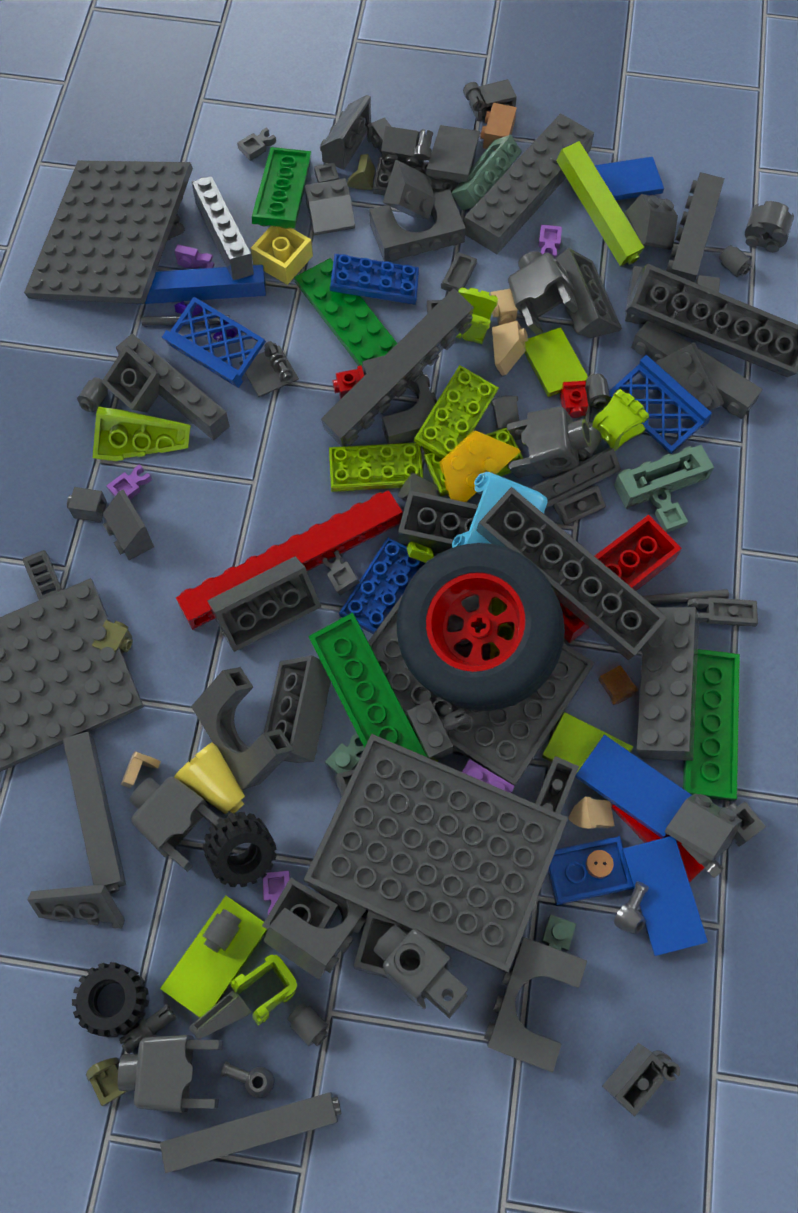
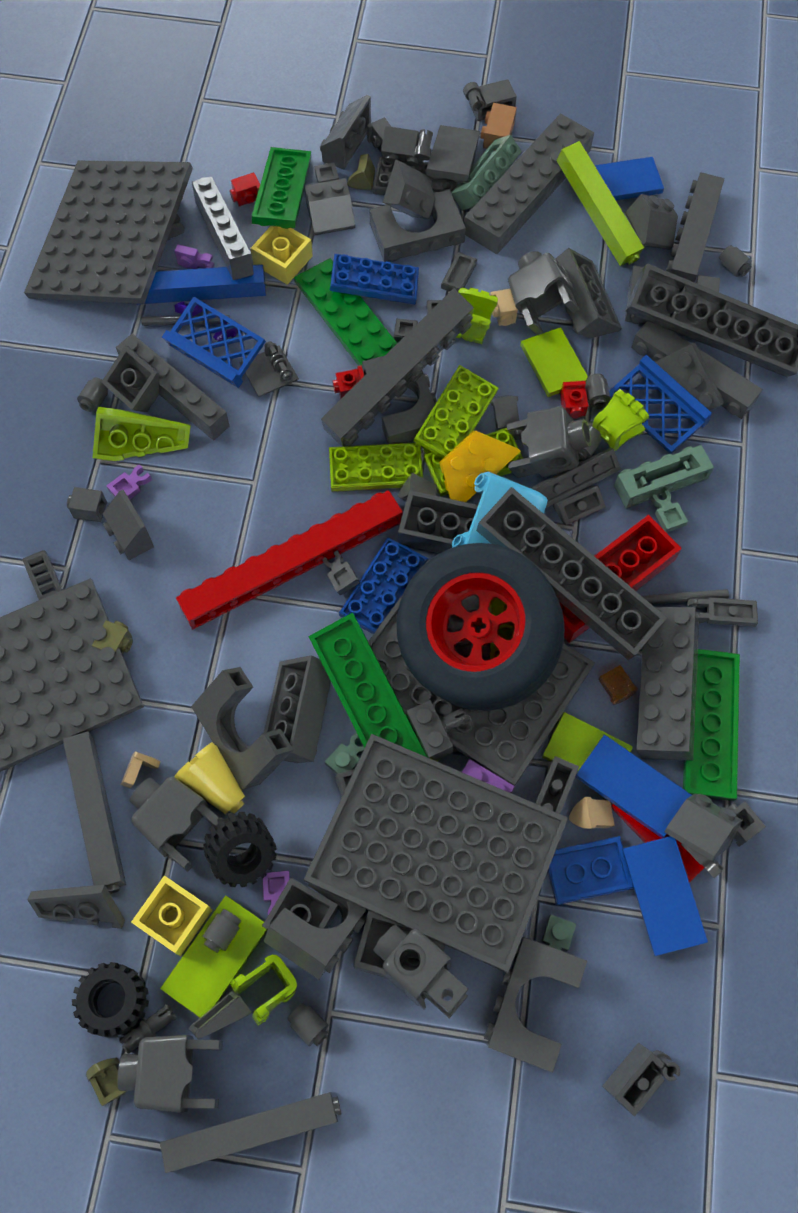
dark grey brick [207,556,321,652] -> none
flat silver bar [220,1061,274,1097] -> none
dark grey plate [237,127,276,161] -> none
lime tile [407,541,434,563] -> none
tan slope [492,321,528,376] -> none
medium lavender plate [538,225,562,258] -> none
medium nougat tile [586,850,614,878] -> none
flat silver bar [614,881,649,934] -> none
dark grey brick [745,201,794,253] -> none
none -> light yellow brick [131,876,212,957]
none -> red brick [229,172,260,207]
none -> dark grey tile [394,318,418,341]

